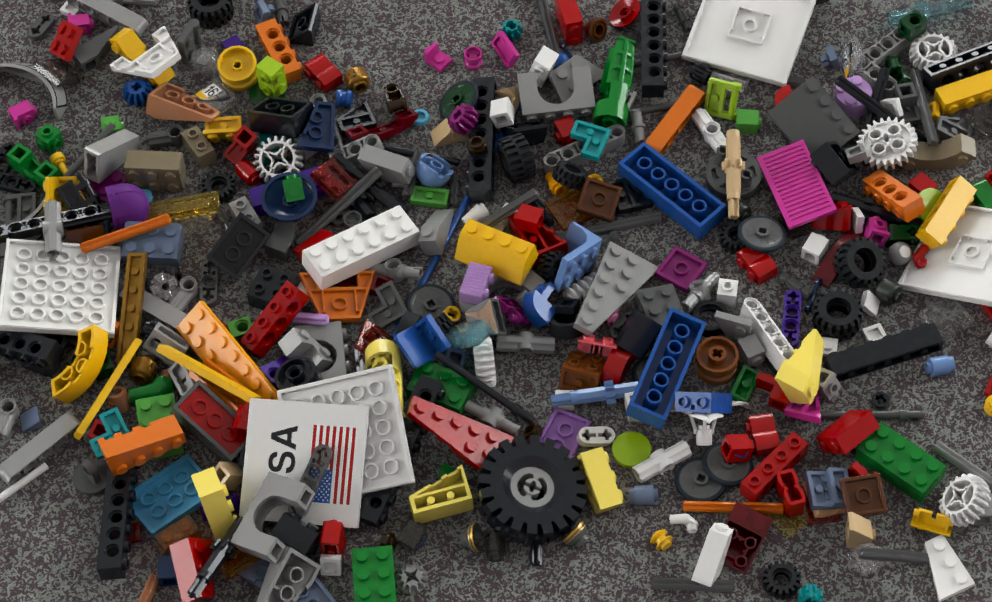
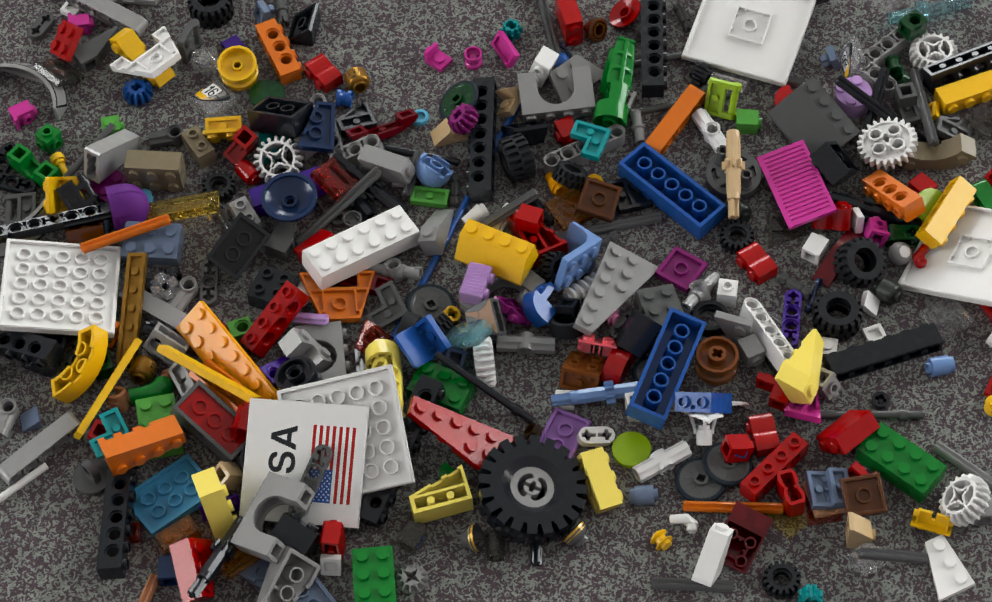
light grey piece [42,200,64,258] -> none
nougat wedge [145,82,221,122] -> none
lime brick [255,55,288,97] -> none
green bracket [282,174,305,203] -> none
dark brown plate [380,532,397,549] -> none
dark brown piece [383,83,408,114] -> none
light grey pin [464,400,521,436] -> none
dark brown plate [468,136,487,153] -> none
white brick [490,97,515,129] -> none
green slope [728,364,759,402] -> none
dark grey wheel [737,216,787,253] -> none
light grey plate [845,143,868,165] -> none
white tile [880,97,904,117] -> none

